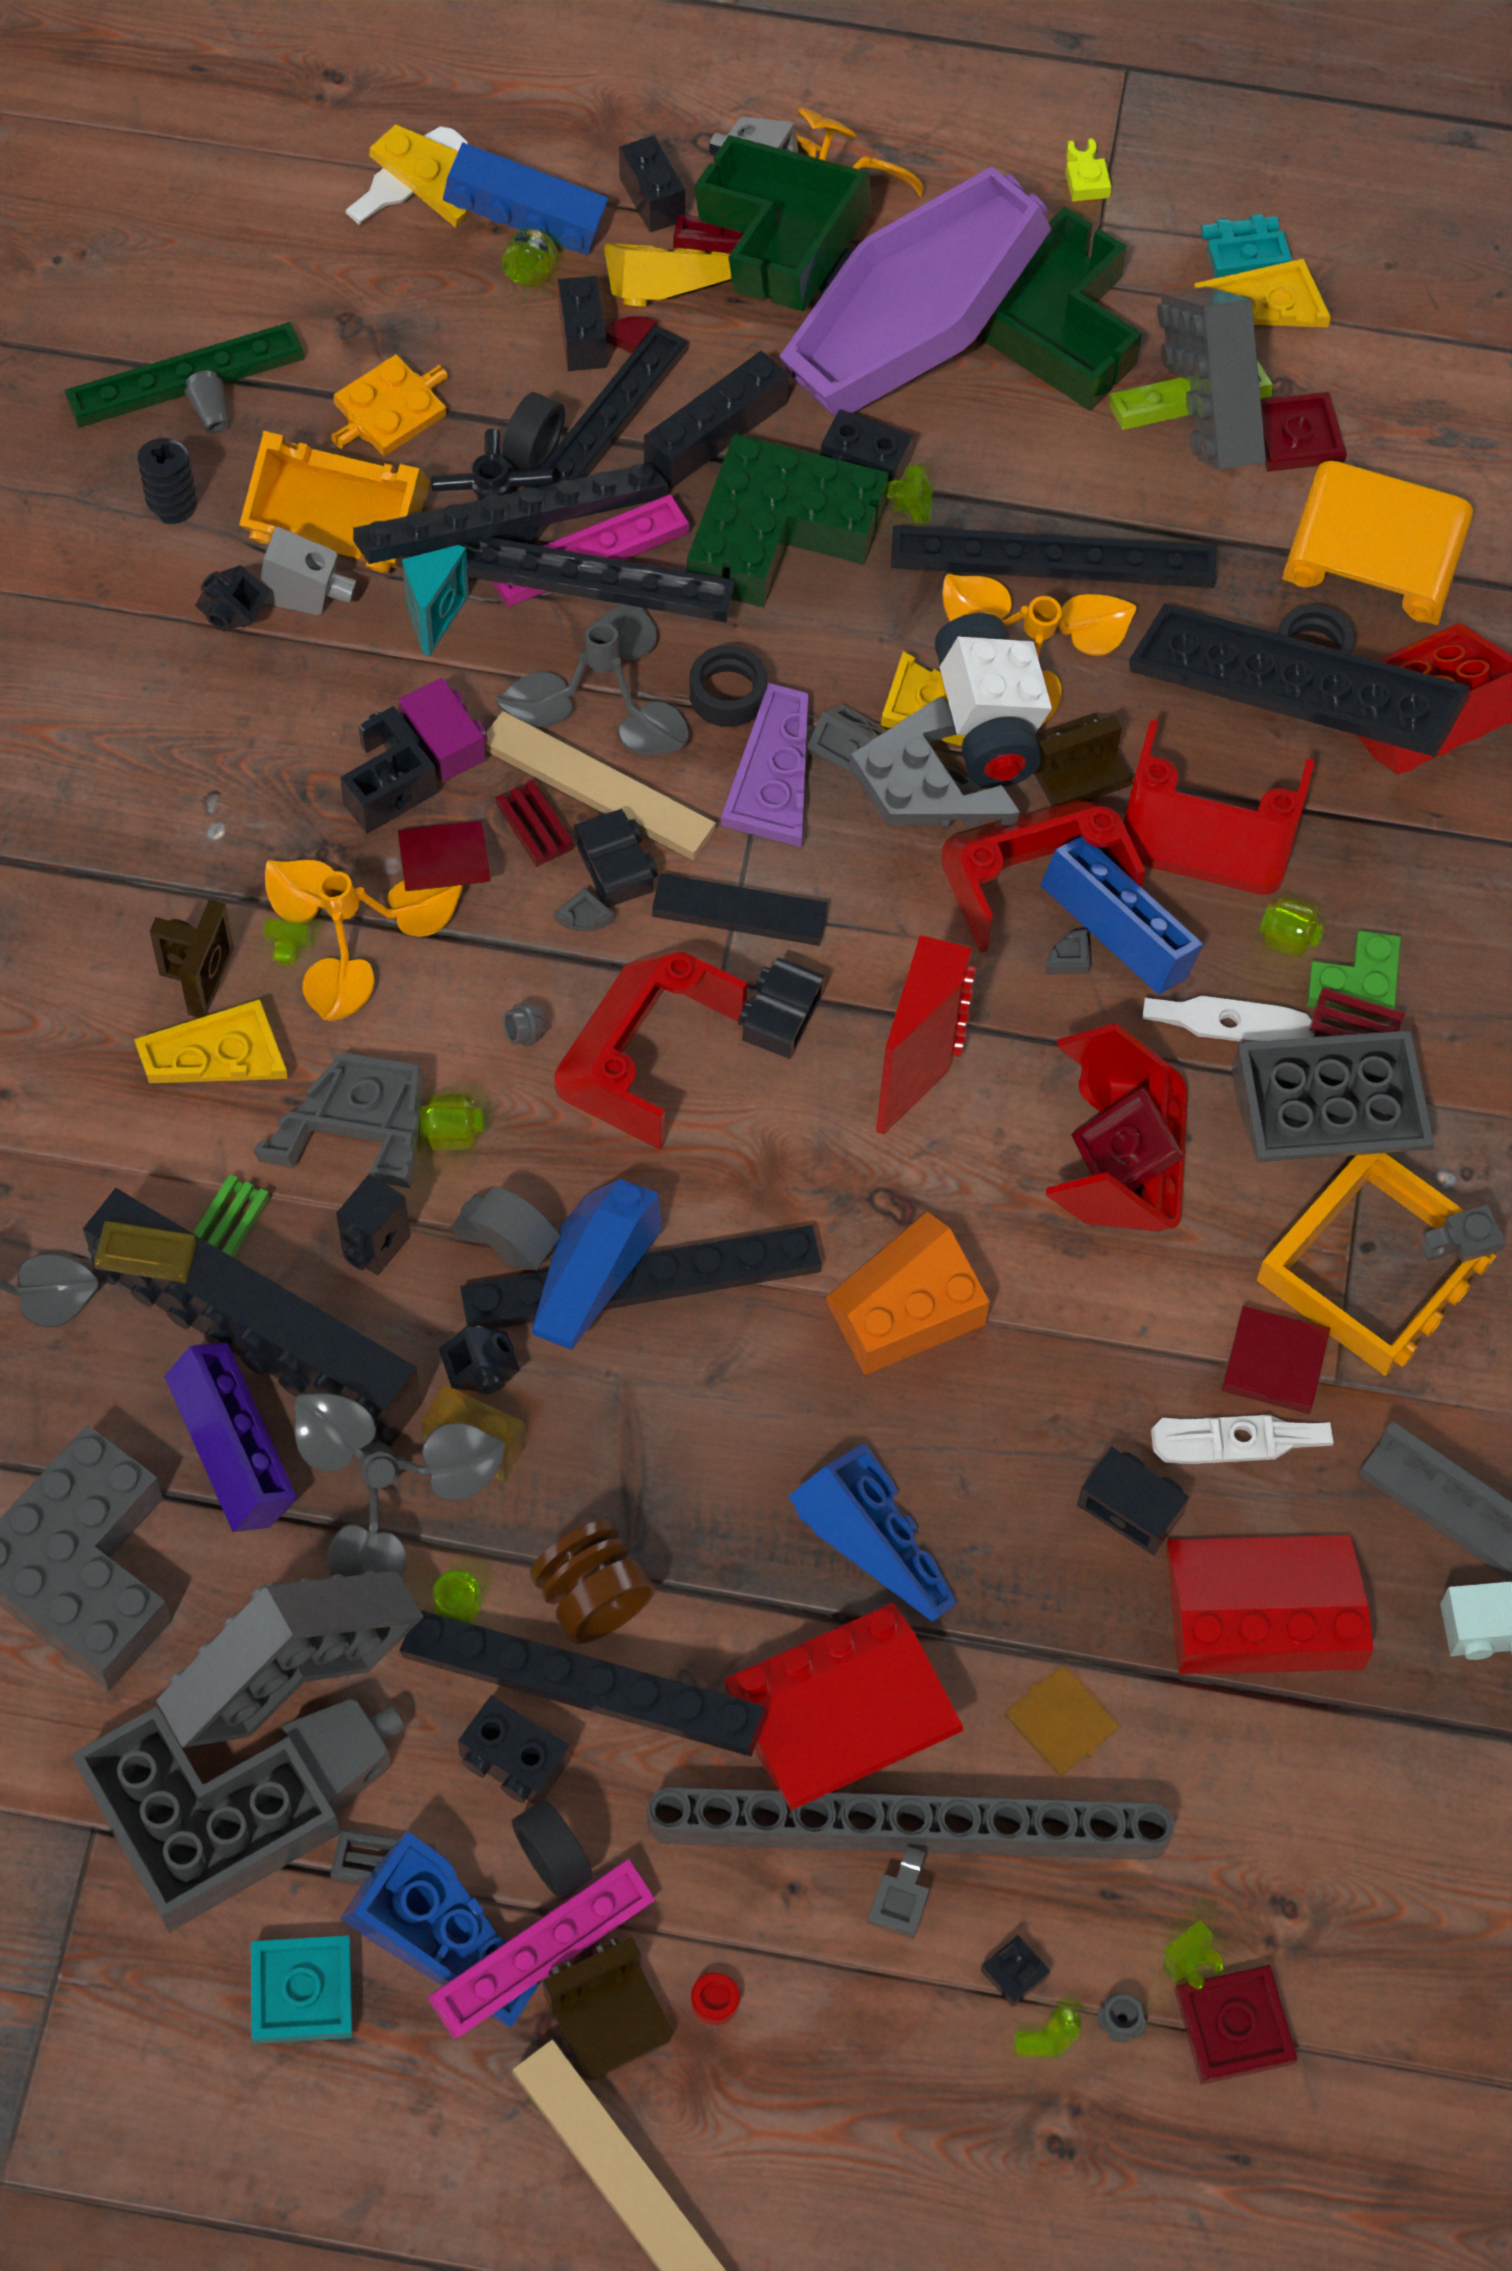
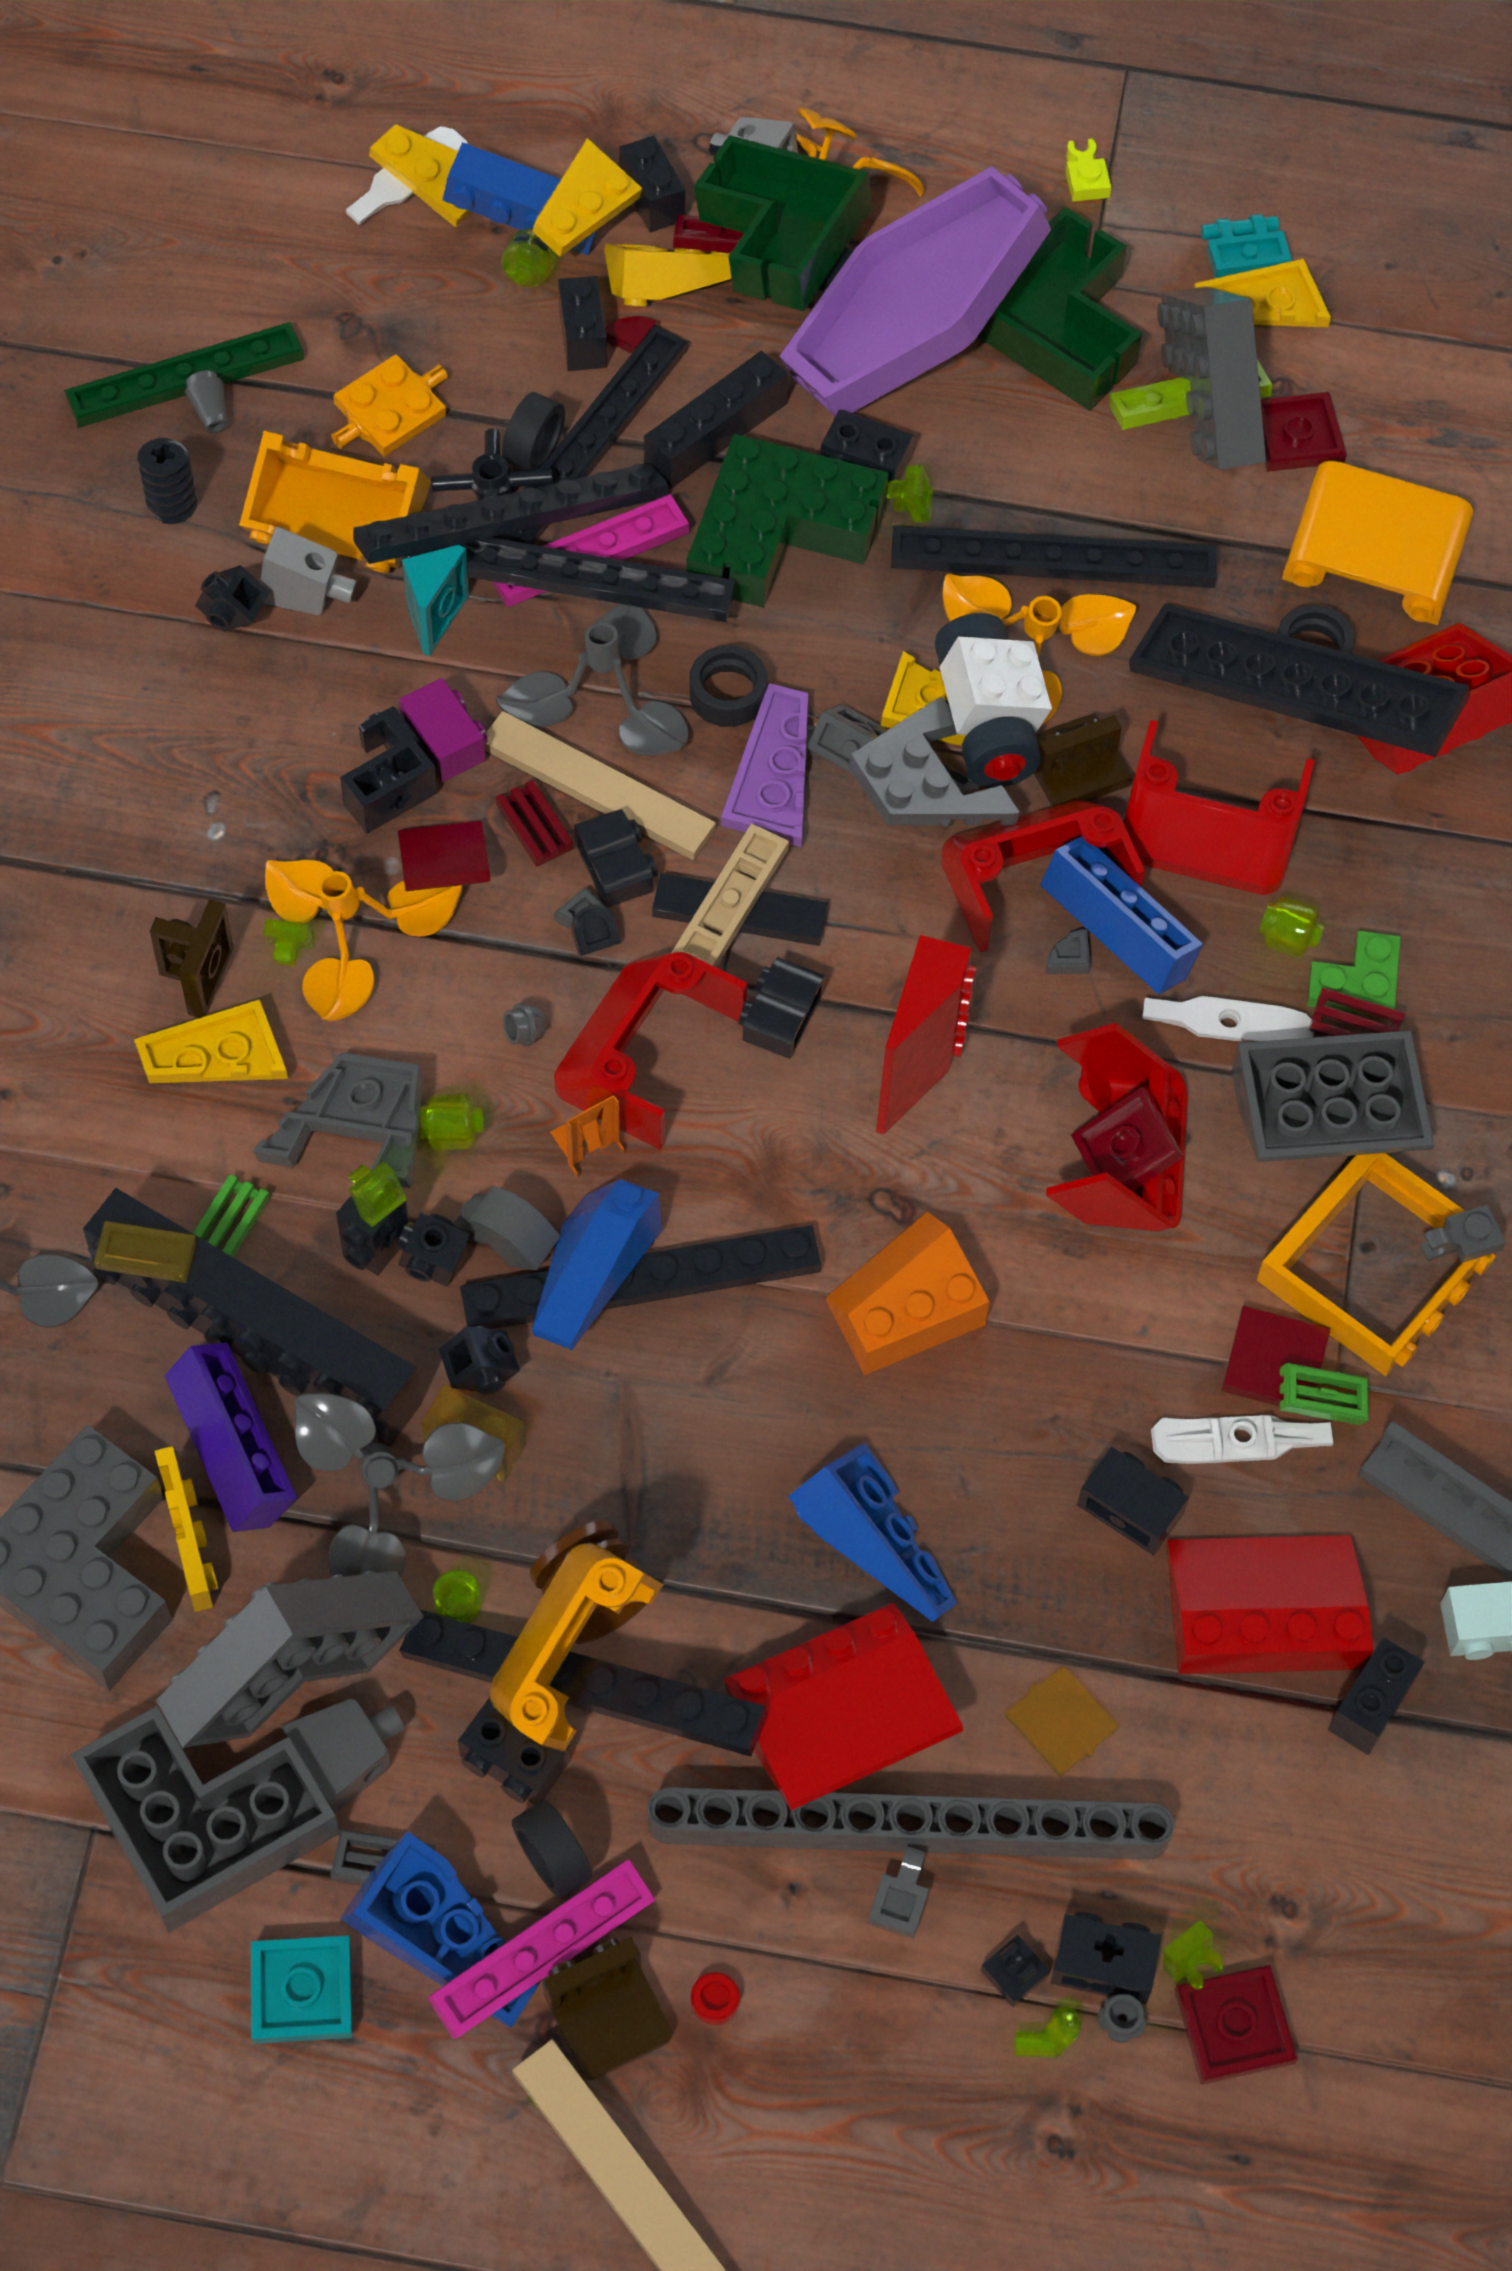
none -> yellow wing [155,1446,218,1612]
none -> clear neon green tile [348,1161,407,1227]
none -> black brick [395,1212,470,1286]
none -> light orange windscreen [490,1543,664,1751]
none -> yellow wing [532,138,643,257]
none -> orange piece [550,1095,624,1178]
none -> black tile [571,906,621,956]
none -> tan hinge [671,823,789,967]
none -> black brick [1050,1912,1162,2005]
none -> bright green tile [1280,1363,1369,1425]
none -> black brick [1328,1637,1425,1755]

